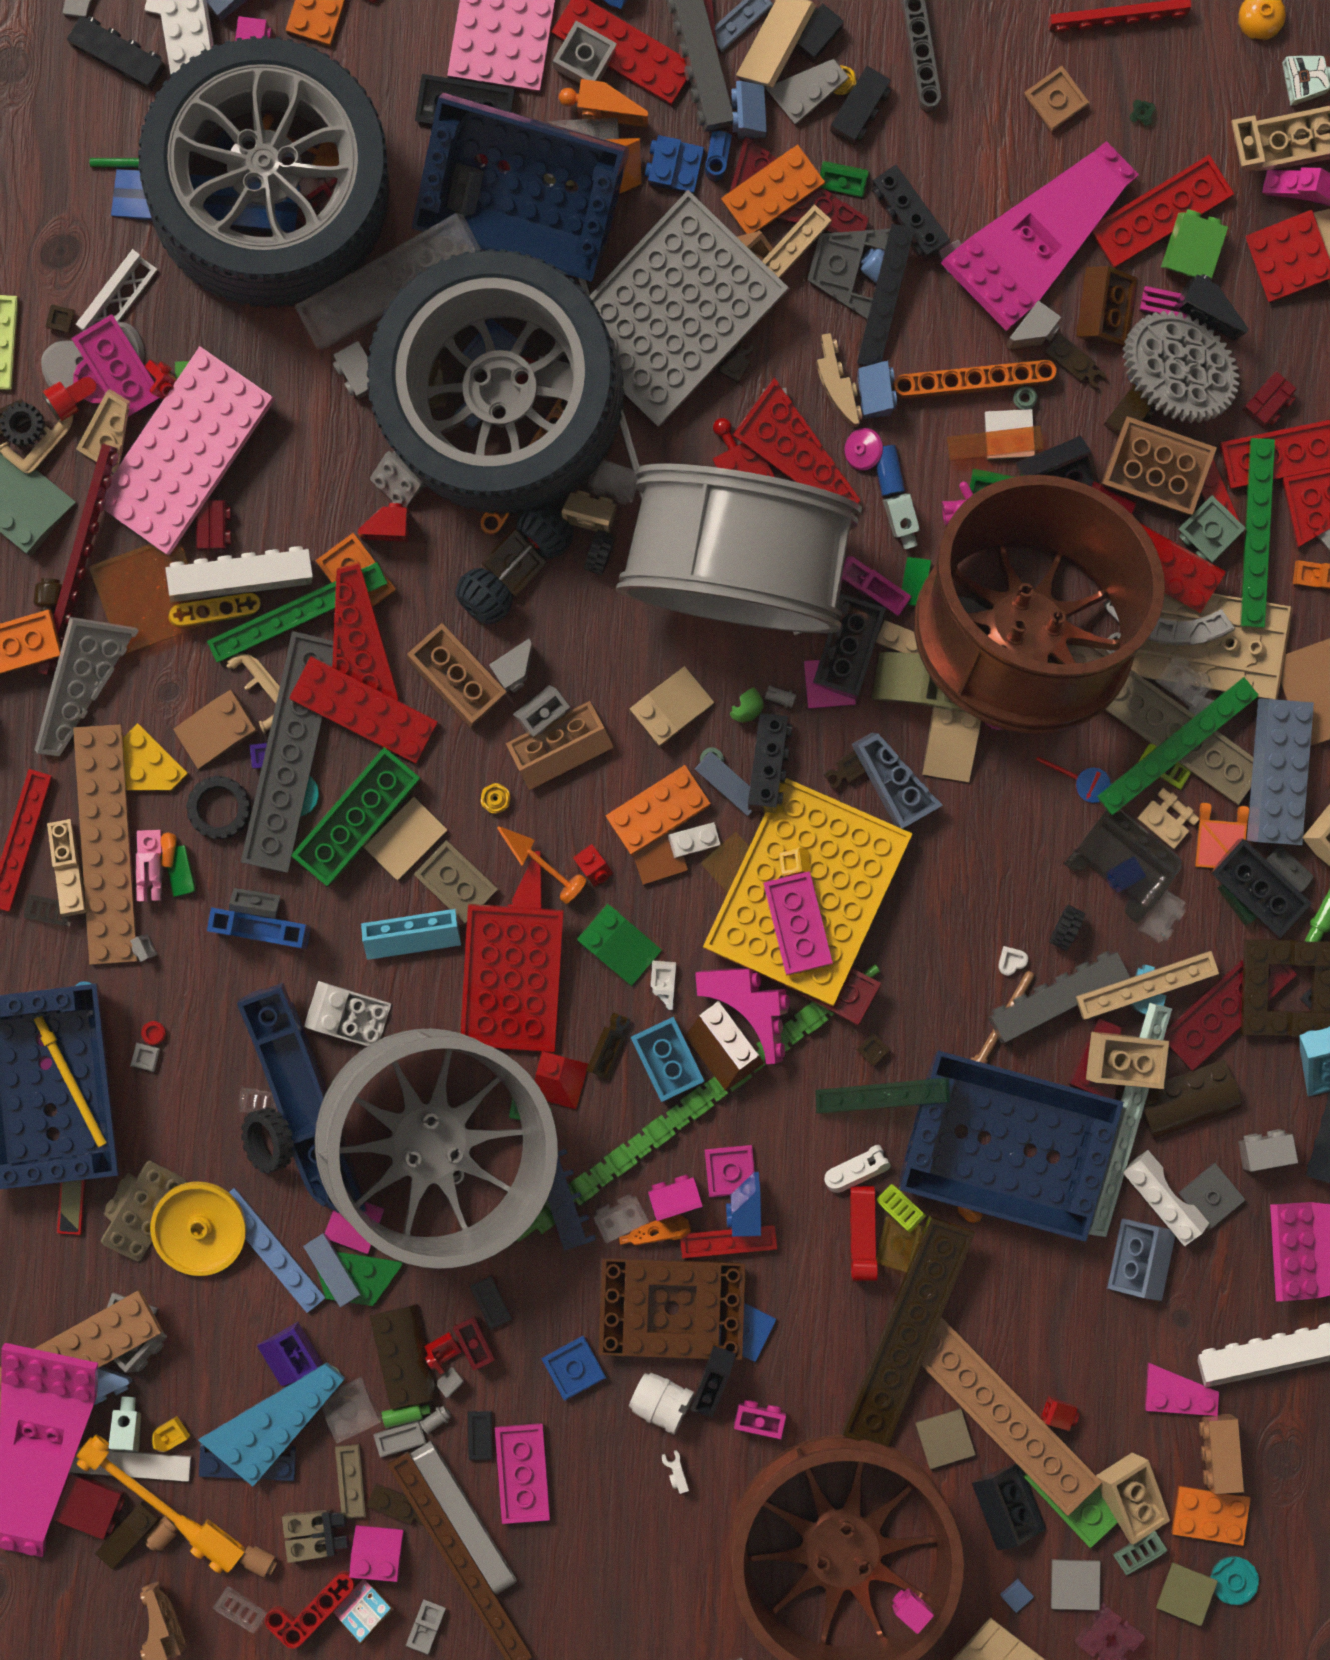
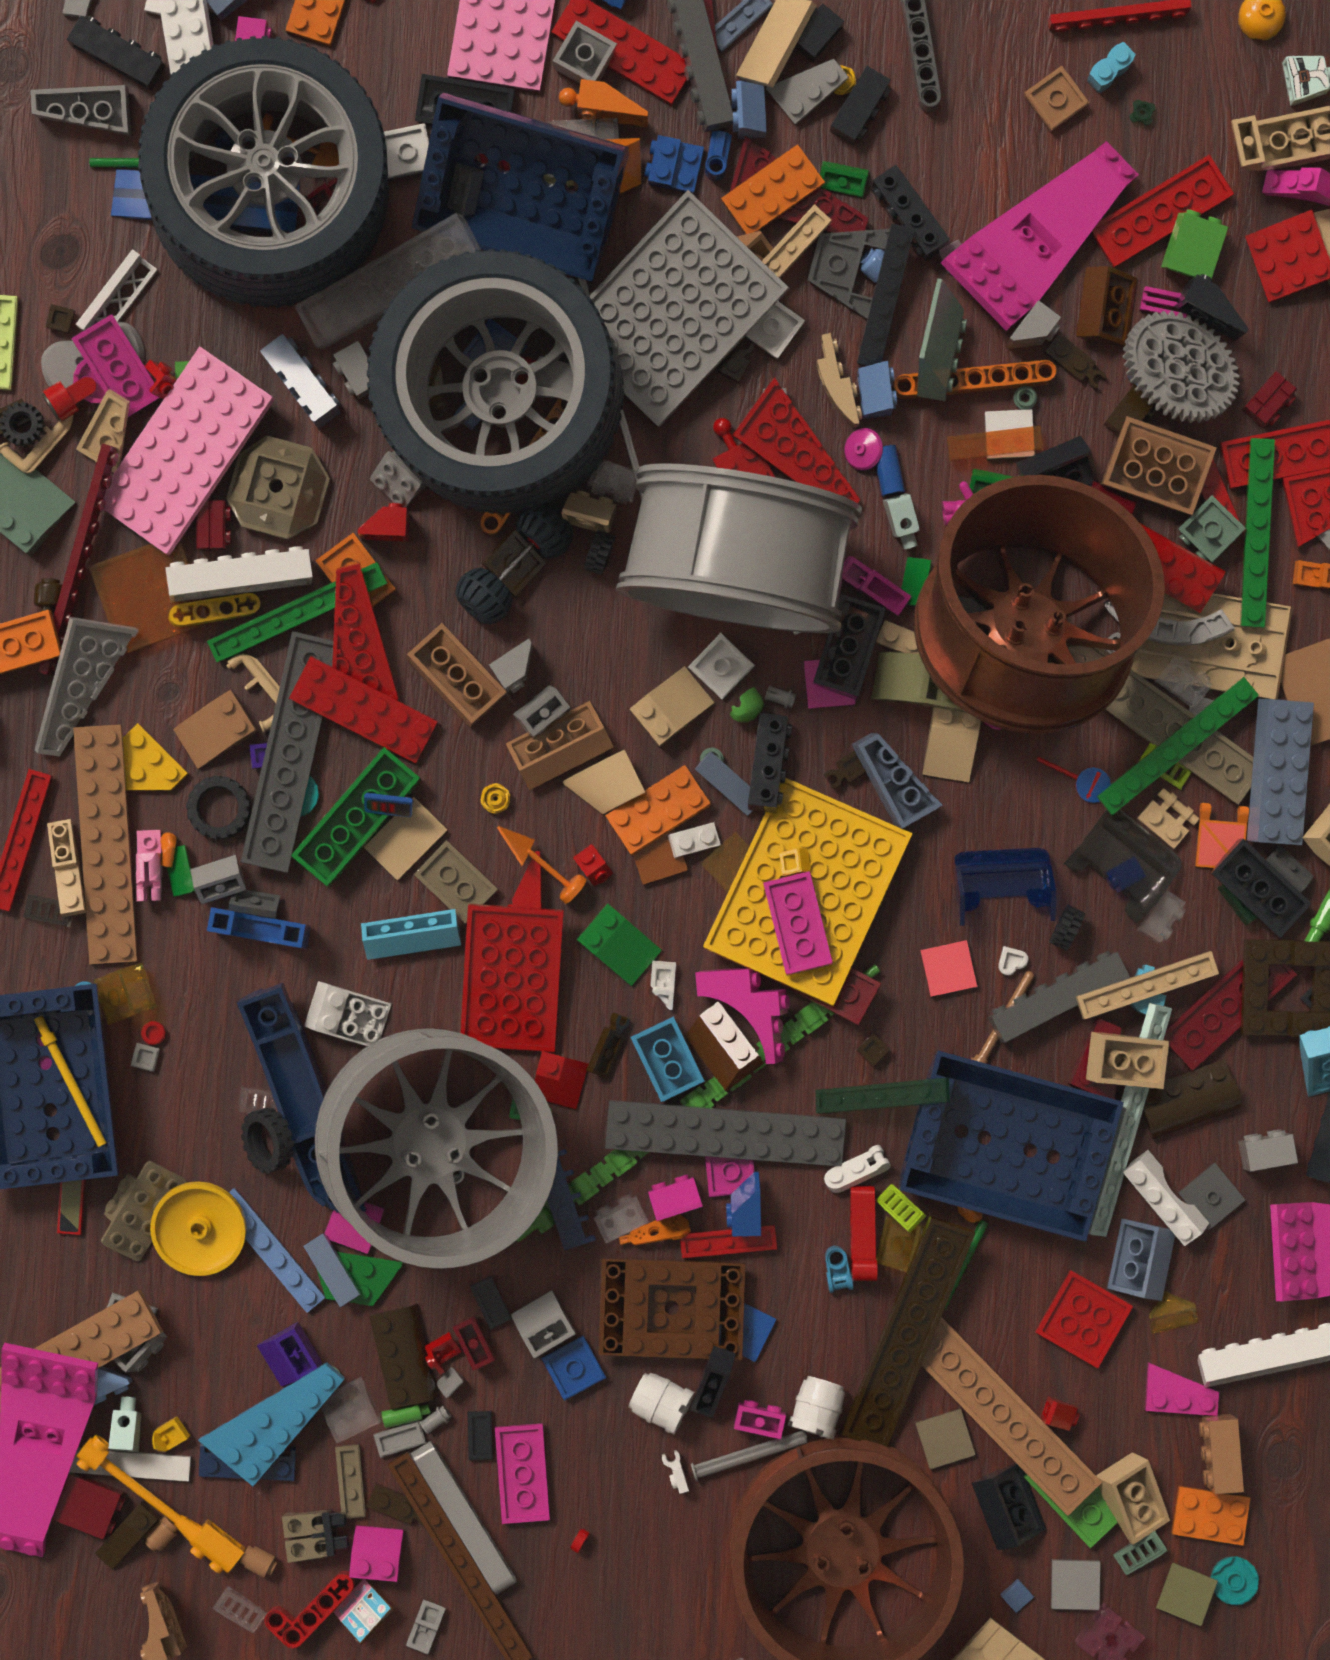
light grey plate [130,934,158,962] -> none
dark pink brick [892,1588,934,1634] -> none
none -> light grey wedge [30,85,132,136]
none -> clear yellow slope [93,963,157,1025]
none -> light grey brick [190,855,246,904]
none -> dark tan piece [226,436,331,540]
none -> wedge [260,334,341,430]
none -> slope [364,793,414,818]
none -> white tile [384,123,429,180]
none -> light grey slope [511,1290,576,1358]
none -> tan slope [563,750,645,814]
none -> red tile [570,1529,590,1553]
none -> dark grey plate [605,1100,846,1166]
none -> white tile [688,633,755,700]
none -> light grey axle [691,1431,808,1482]
none -> white plate [745,301,805,360]
none -> white piece [788,1376,845,1440]
none -> dark azure piece [825,1246,853,1293]
none -> sand green slope [917,278,967,401]
none -> coral tile [920,940,977,997]
none -> green bar [945,1220,988,1309]
none -> clear blue windscreen [954,848,1056,926]
none -> red plate [1035,1270,1133,1368]
none -> medium azure brick [1087,42,1135,93]
none -> clear yellow slope [1149,1292,1198,1334]

